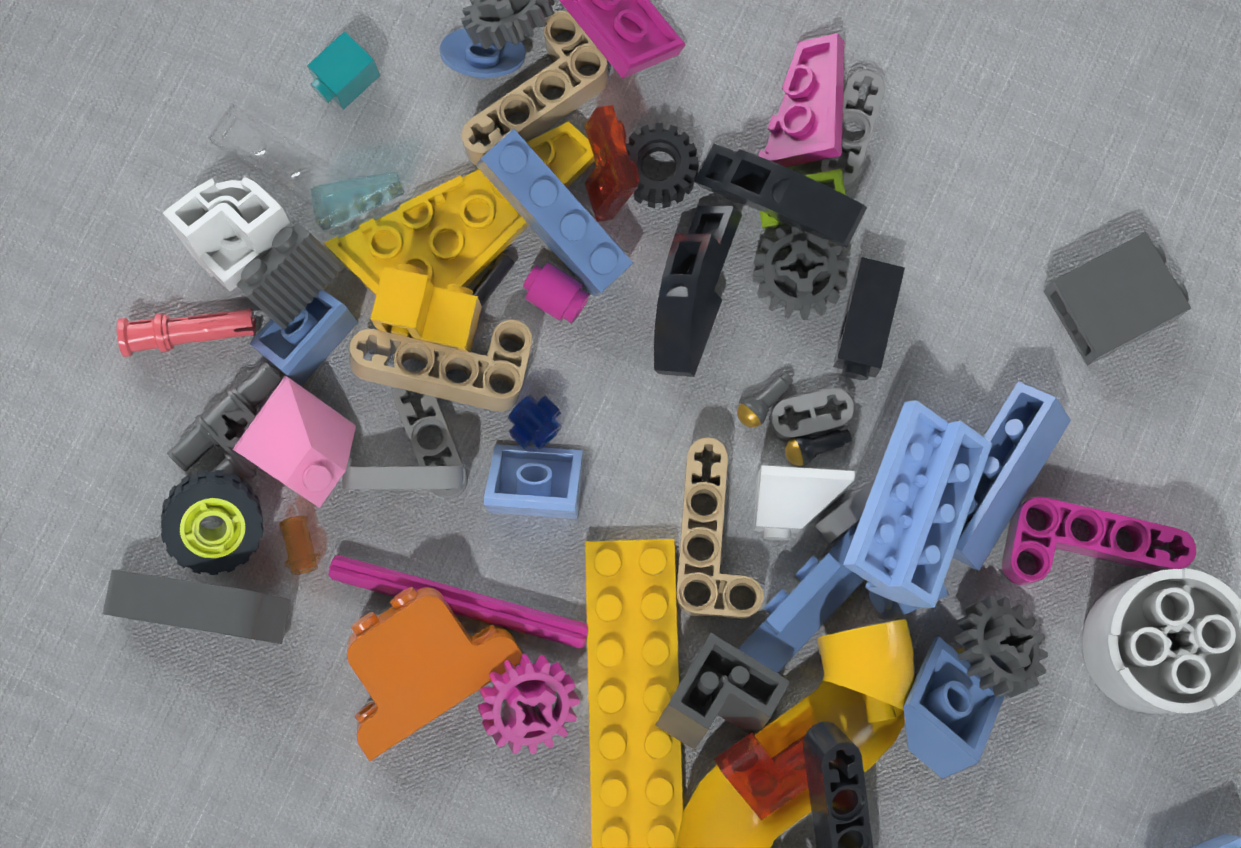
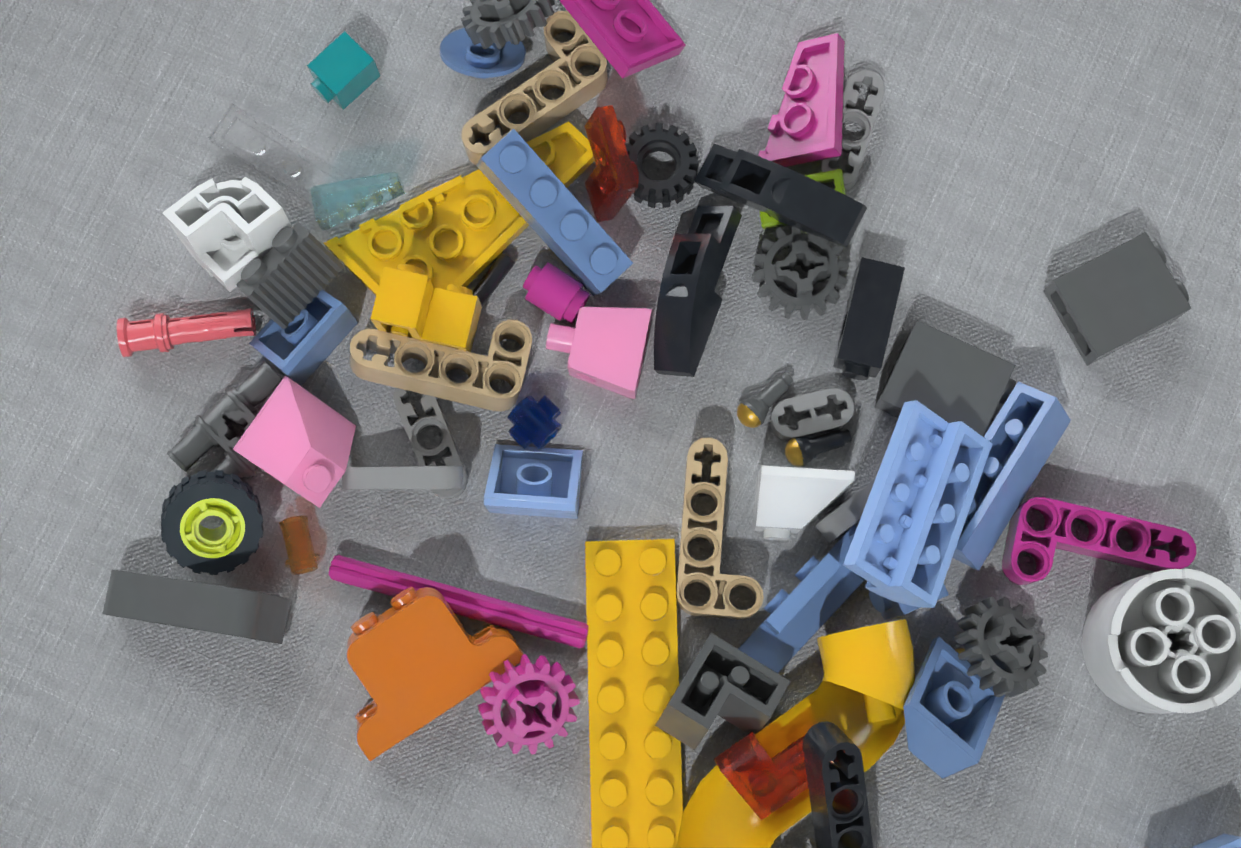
none -> bright pink torso [546,307,652,399]
none -> dark grey brick [875,320,1016,437]

